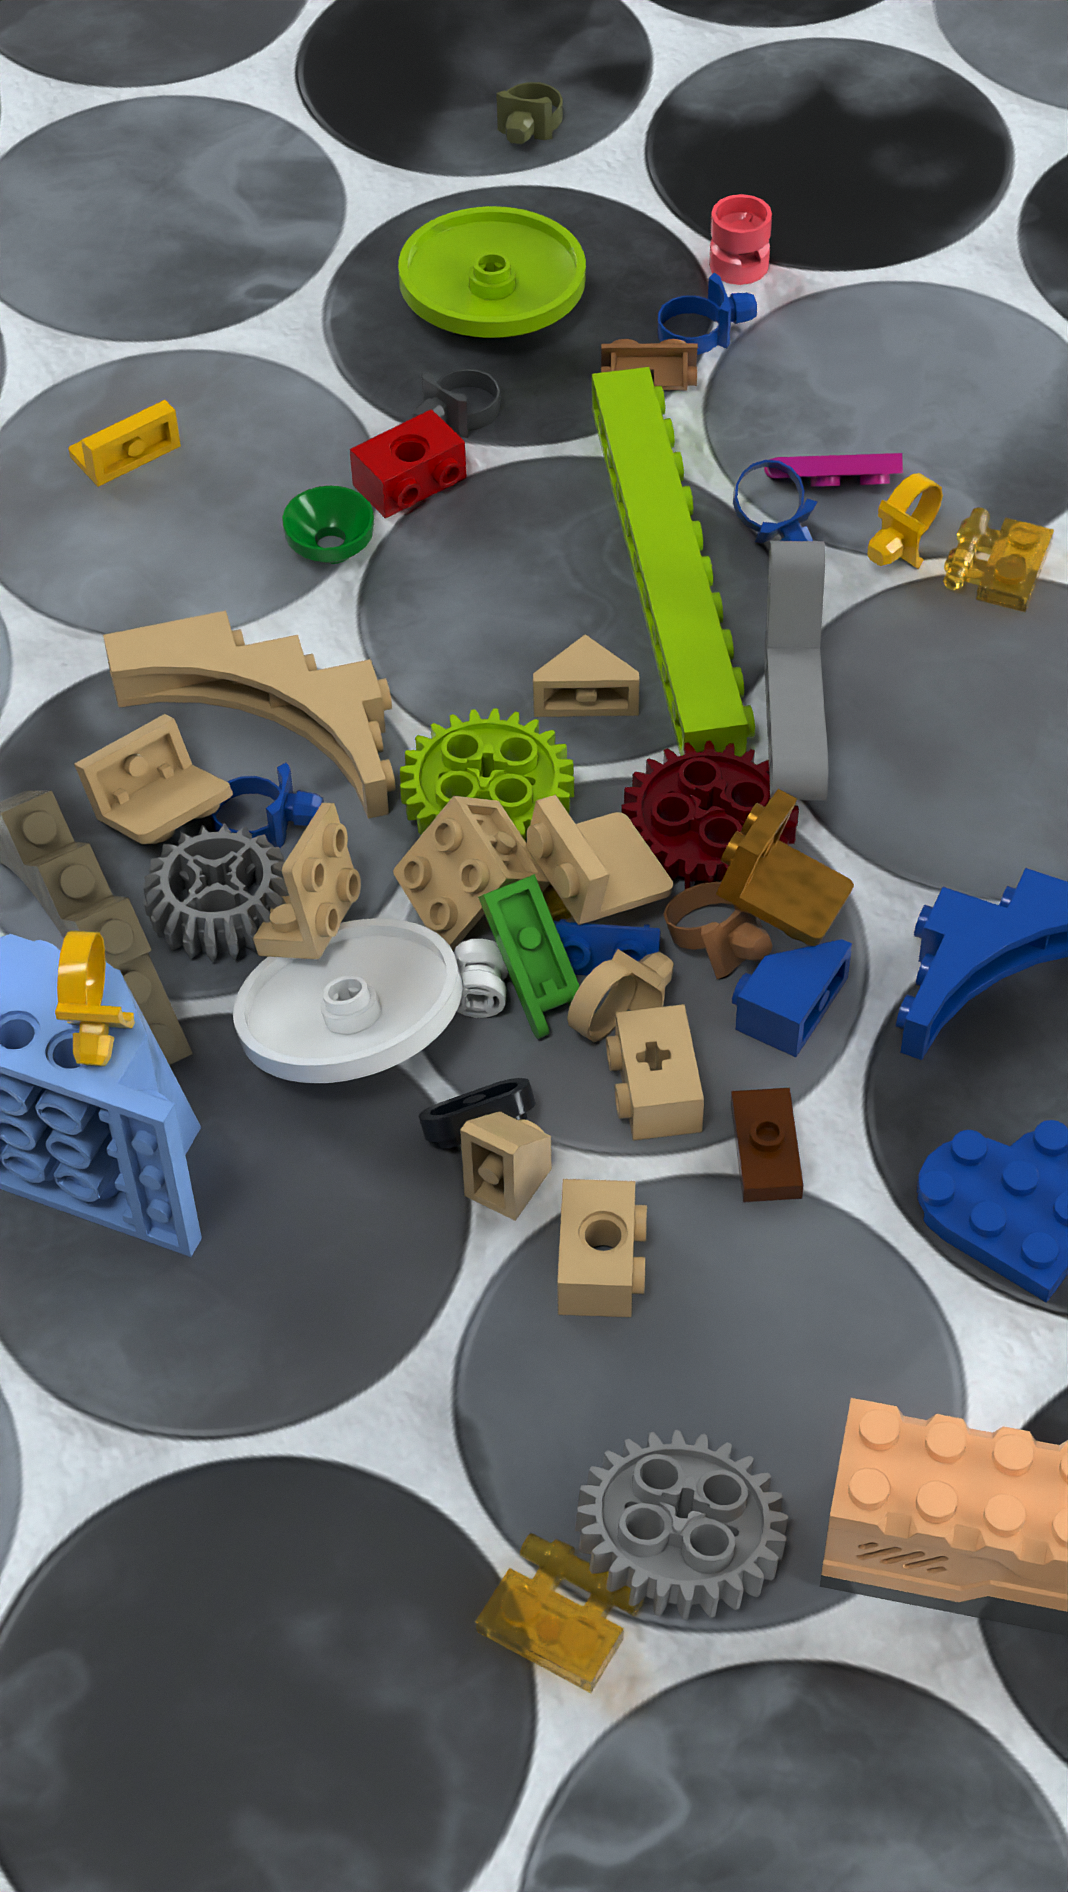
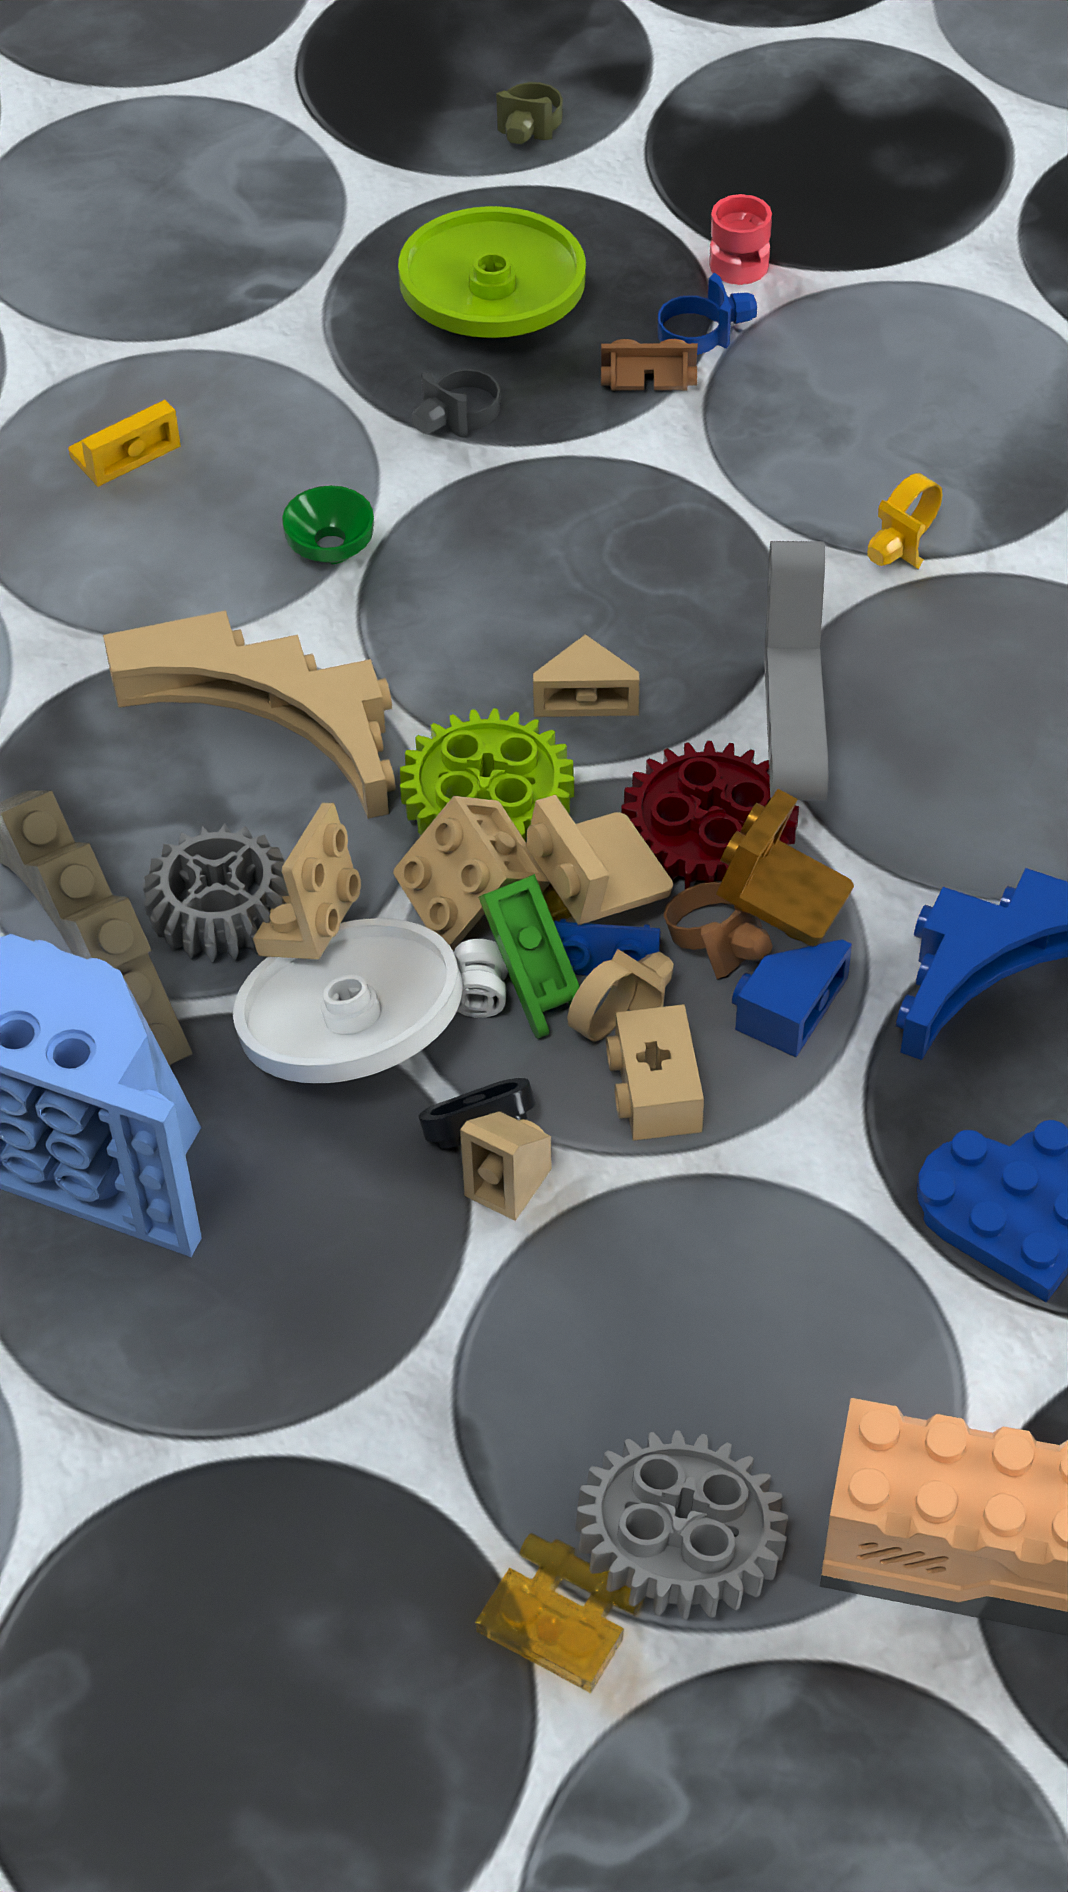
yellow piece [55,931,135,1066] -> none
tan bracket [74,714,233,844] -> none
blue piece [211,762,324,848] -> none
red brick [350,409,467,519] -> none
tan brick [558,1179,647,1317] -> none
lime brick [592,367,755,757] -> none
reddish brown plate [731,1087,804,1202] -> none
blue piece [733,460,818,543] -> none
dark pink hinge [764,453,903,487] -> none
clear yellow plate [943,507,1054,612] -> none

